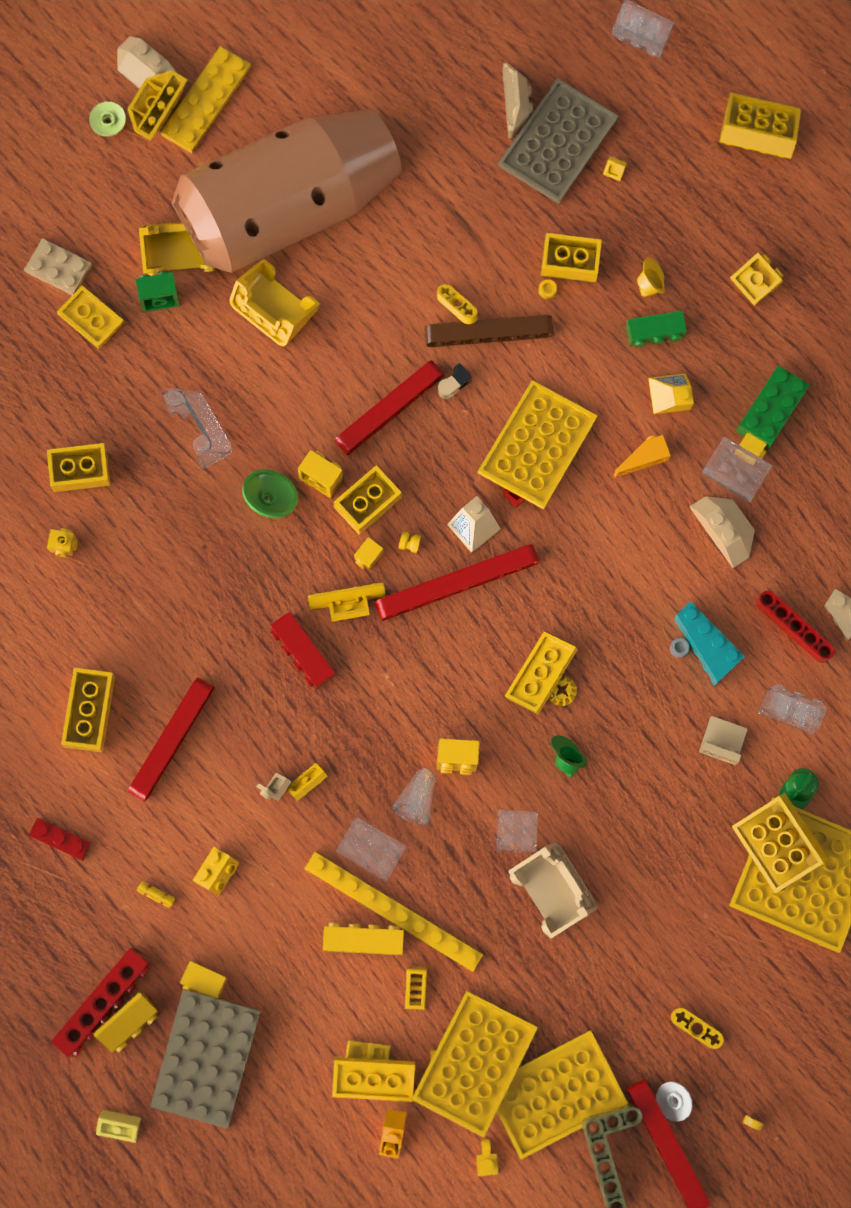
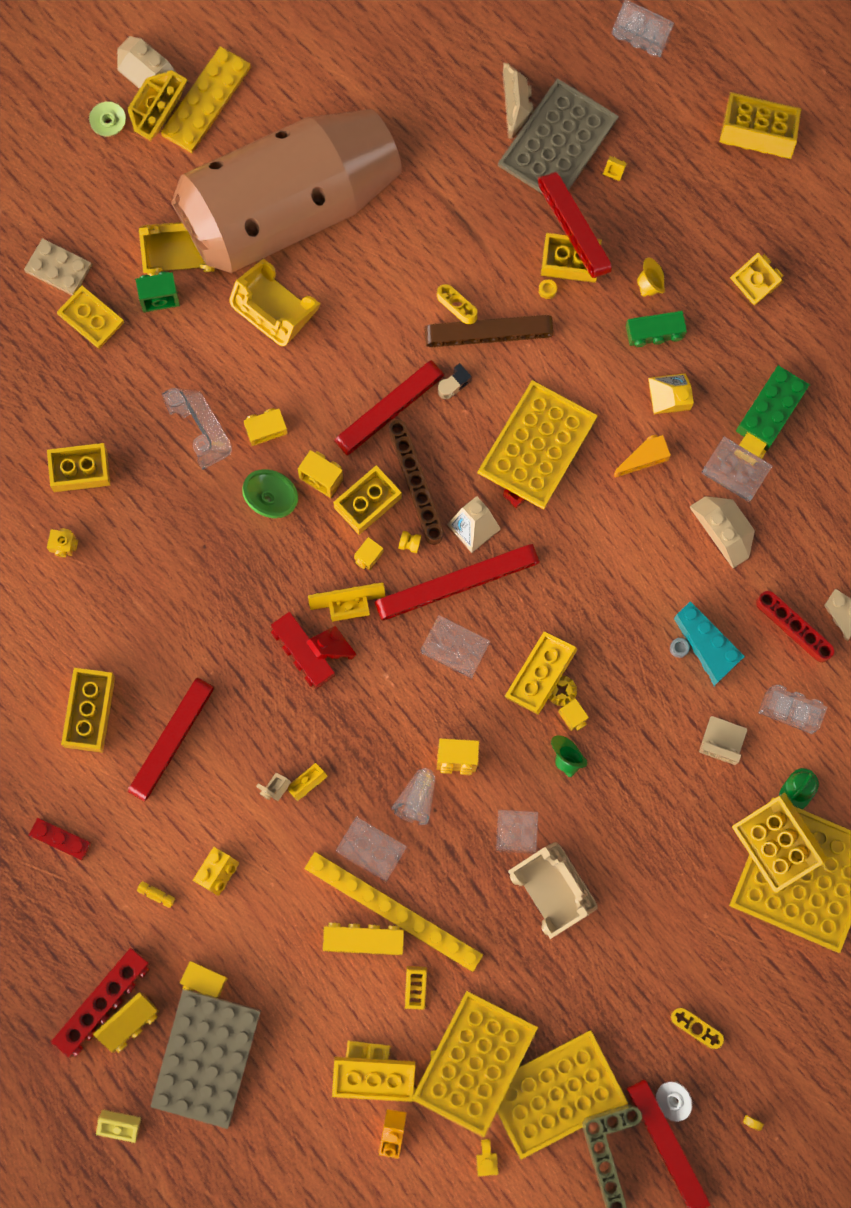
none -> yellow piece [243,408,287,446]
none -> red wing [306,626,357,660]
none -> reddish brown beam [389,419,443,545]
none -> clear brick [421,615,490,679]
none -> red beam [538,172,612,278]
none -> yellow brick [558,699,589,731]

